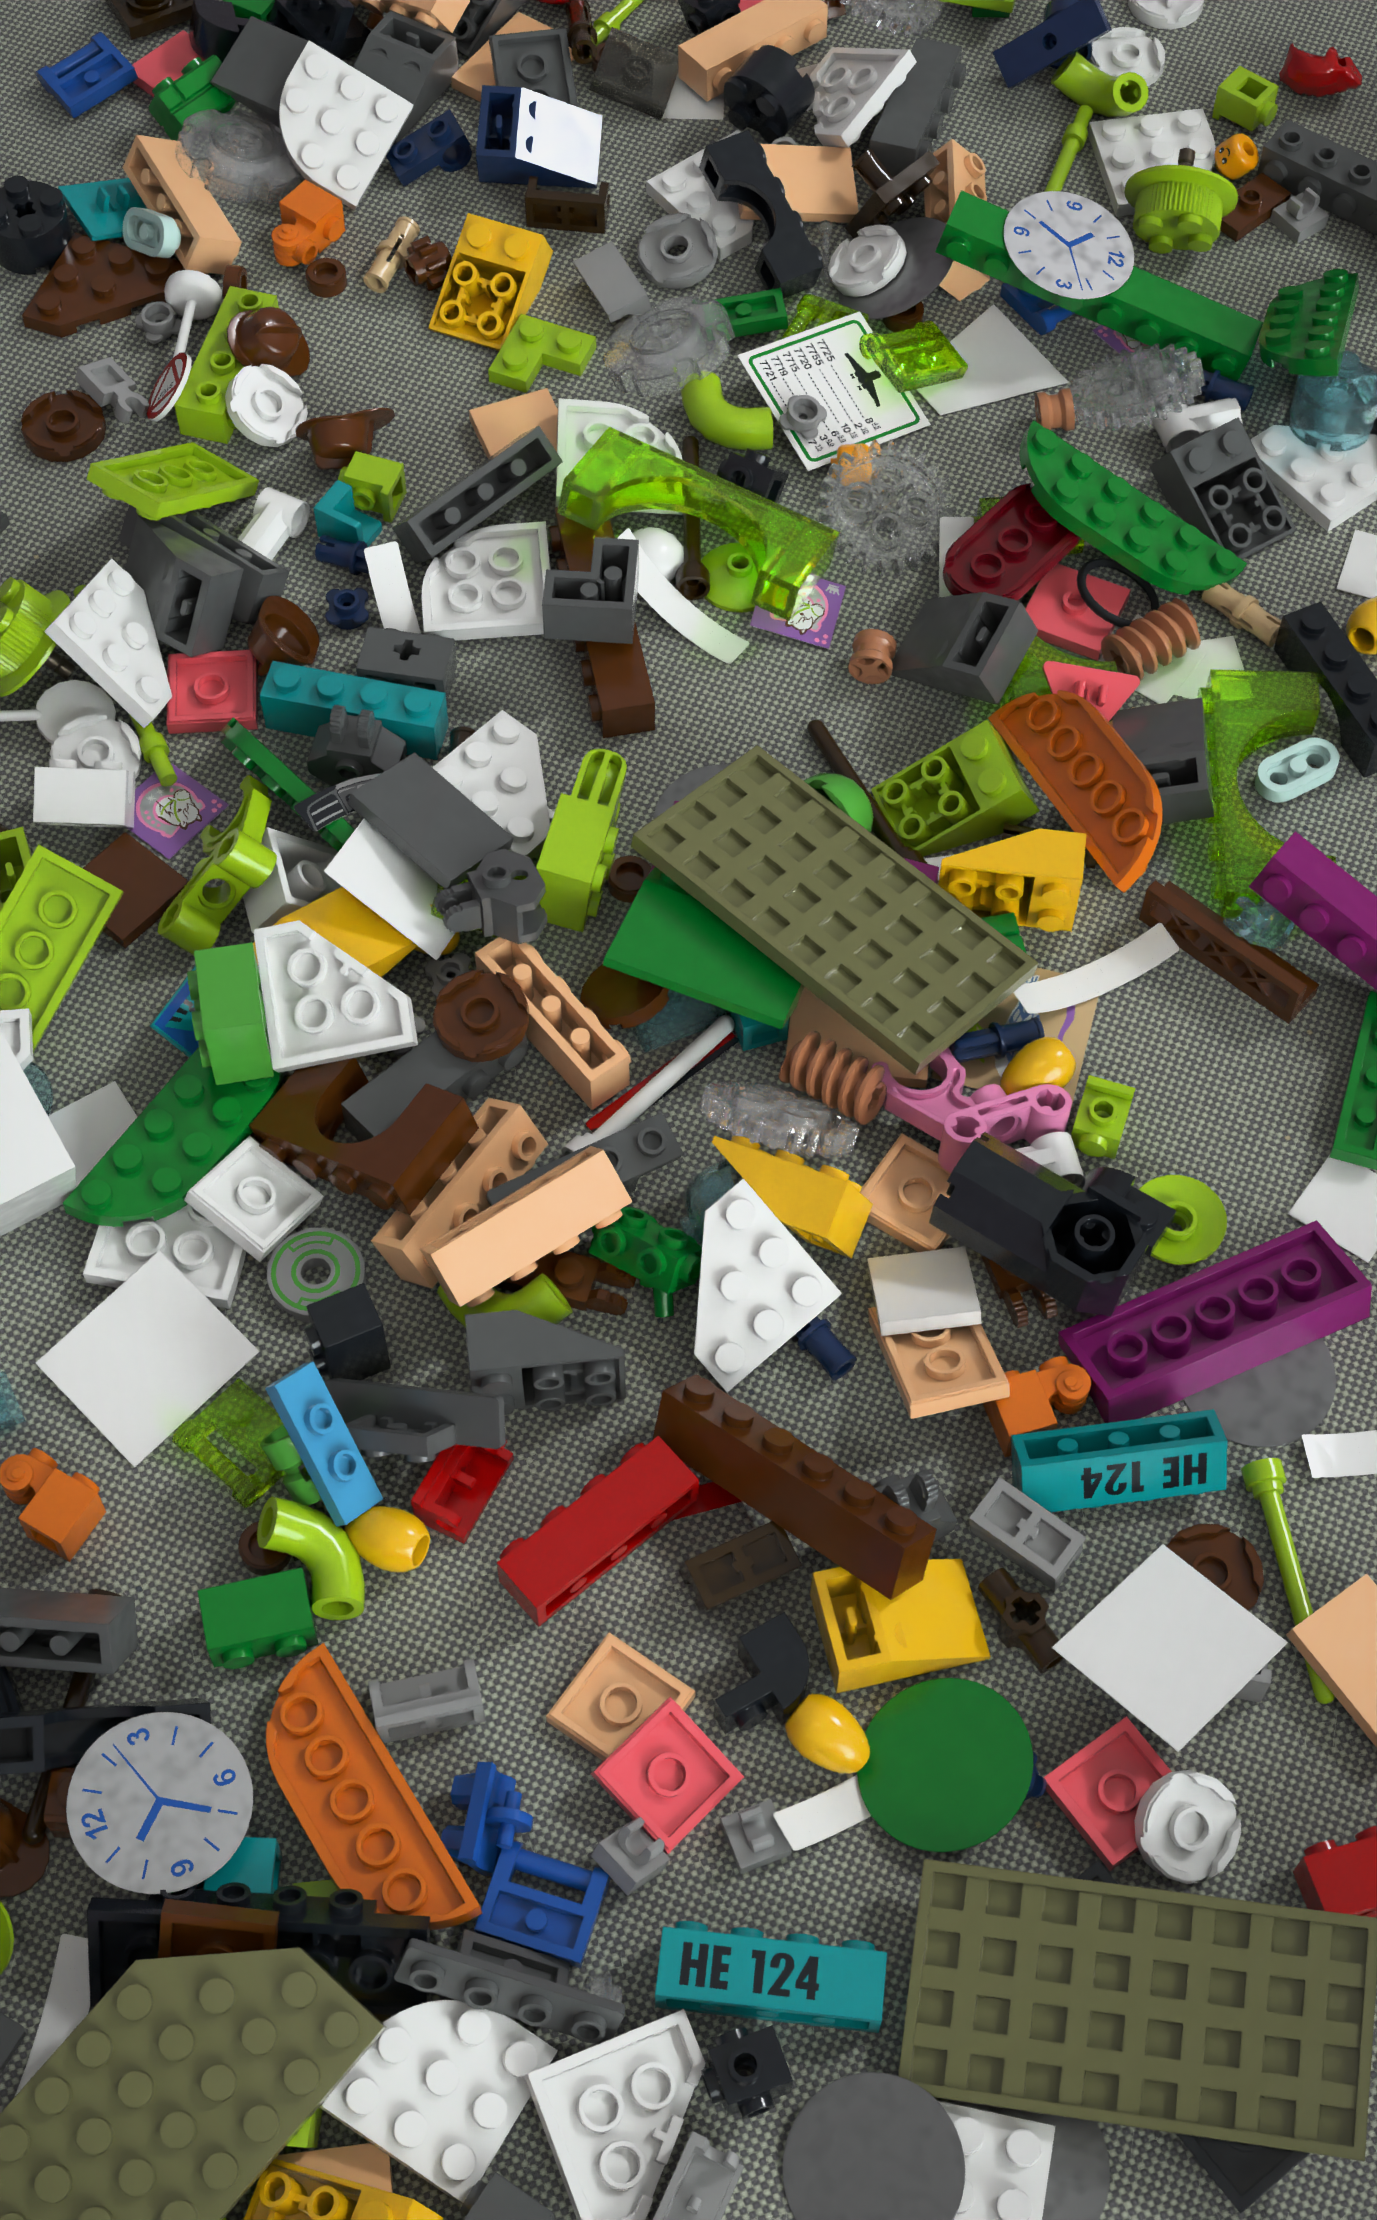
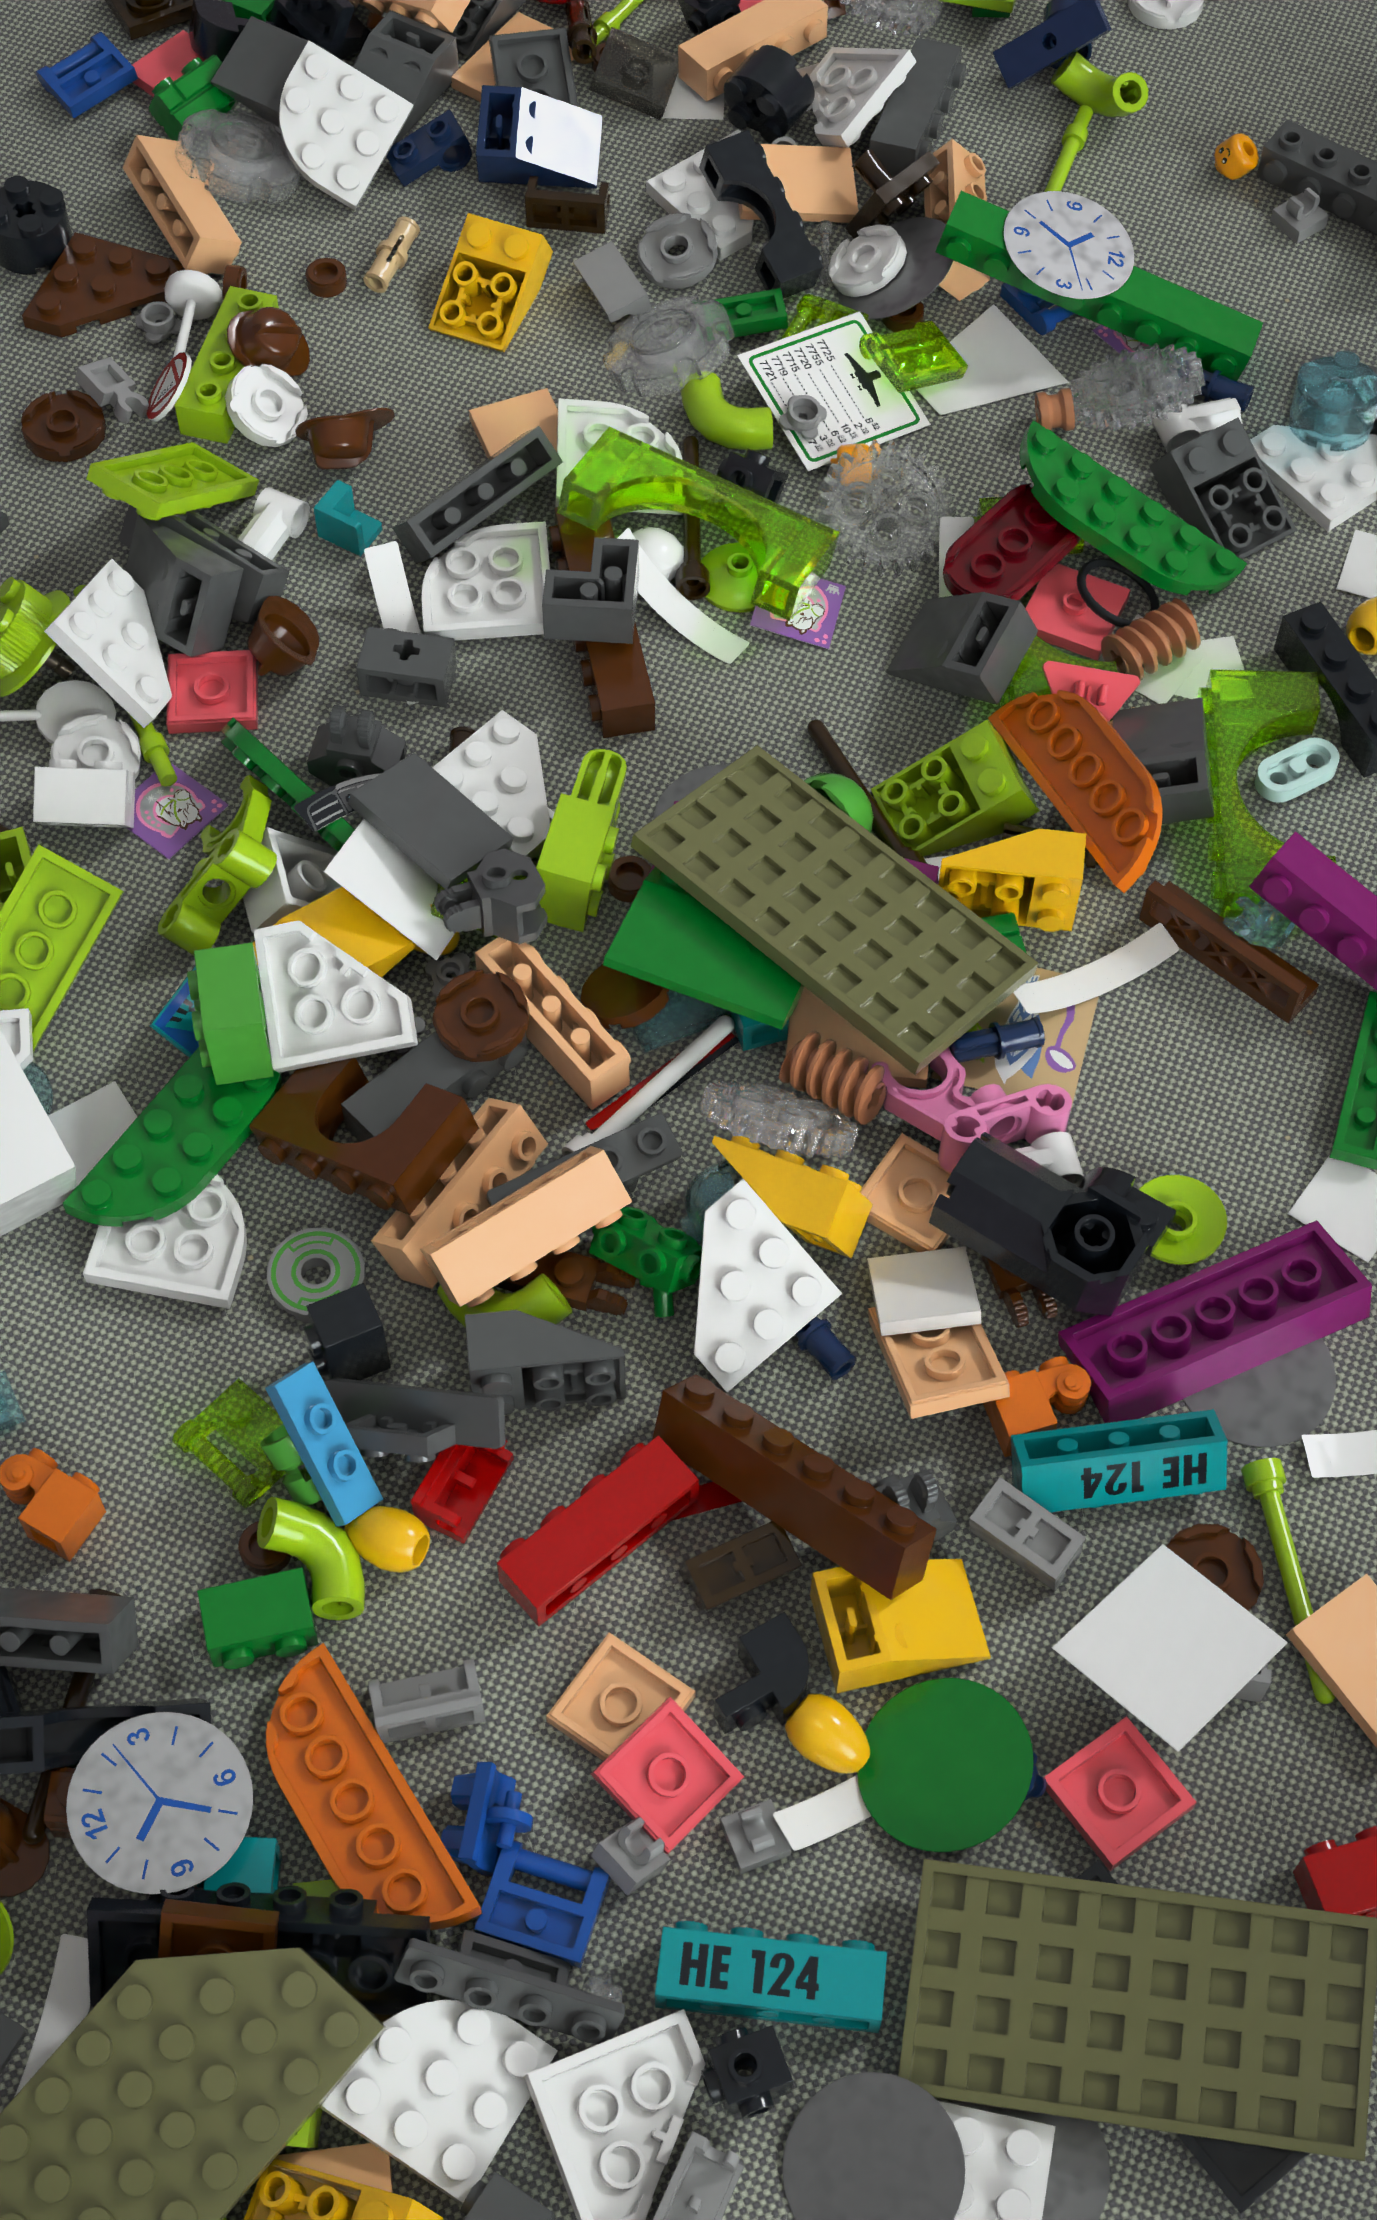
white sticker [36,1250,260,1467] -> none
teal piece [58,178,147,241] -> none
reddish brown tile [83,832,189,949] -> none
light aqua plate [123,207,181,258] -> none
white tile [184,1136,324,1262] -> none
teal brick [260,661,449,760] -> none
orange brick [271,179,346,267] -> none
dark blue axle [315,534,369,575] -> none
dark blue plate [325,588,369,630] -> none
lime brick [338,451,407,523] -> none
reddish brown gear [403,235,452,291] -> none
lime plate [488,314,597,393] -> none
nougat wheel [848,629,897,684] -> none
dark brown axle [978,1568,1065,1673] -> none
yellow animal [1000,1037,1076,1095] -> none
lime brick [1071,1075,1136,1159] -> none
white tile [1088,27,1165,86] -> none
white plate [1088,108,1215,217] -> none
lime piece [1124,148,1238,254] -> none
white tile [1134,1770,1241,1884] -> none
tan pin [1202,583,1281,647] -> none
lime brick [1212,66,1279,132] -> none
reddish brown plate [1220,173,1292,242] -> none
green plate [1259,269,1359,376] -> none
red hair [1279,43,1362,98] -> none

